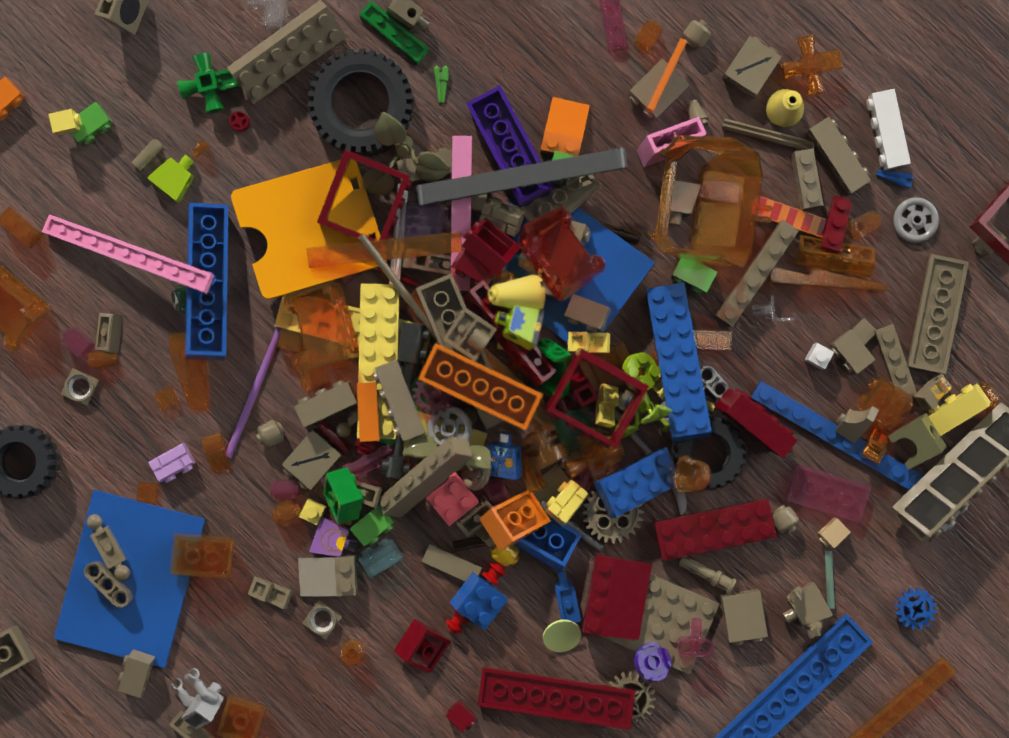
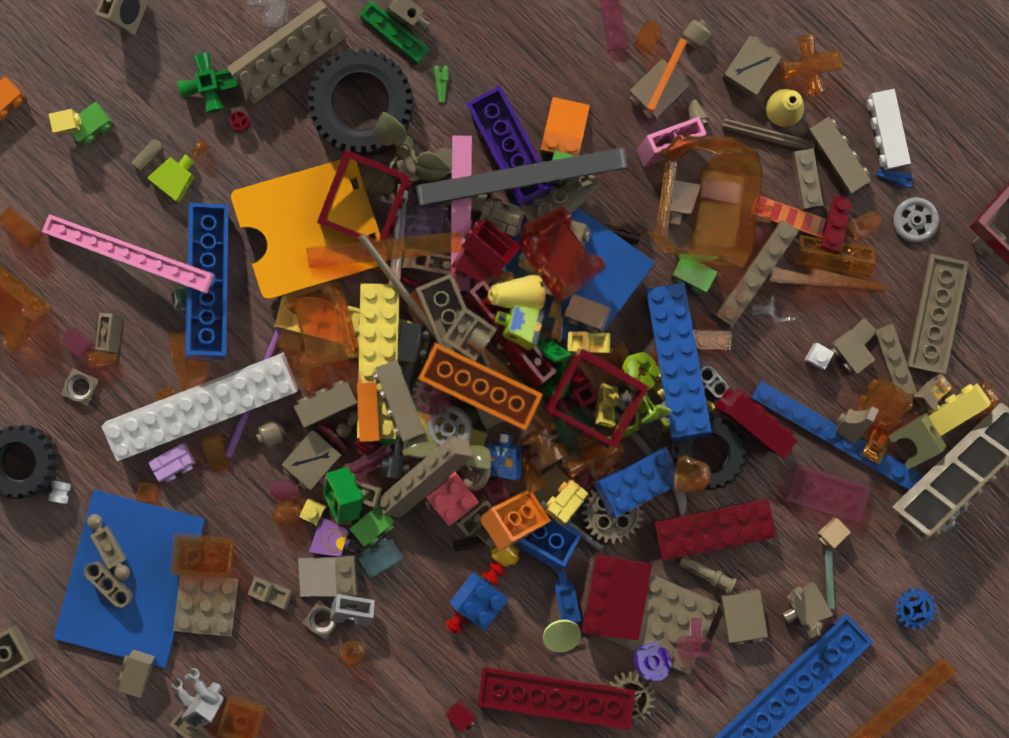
dark red slope [394,619,451,673] -> none
dark tan tile [422,544,482,581] -> none
dark tan head [772,505,800,535] -> none
none -> white wheel [48,481,71,503]
none -> white brick [101,352,298,461]
none -> dark tan plate [173,573,239,637]
none -> light grey brick [330,594,375,627]
none -> clear orange slope [549,298,563,342]

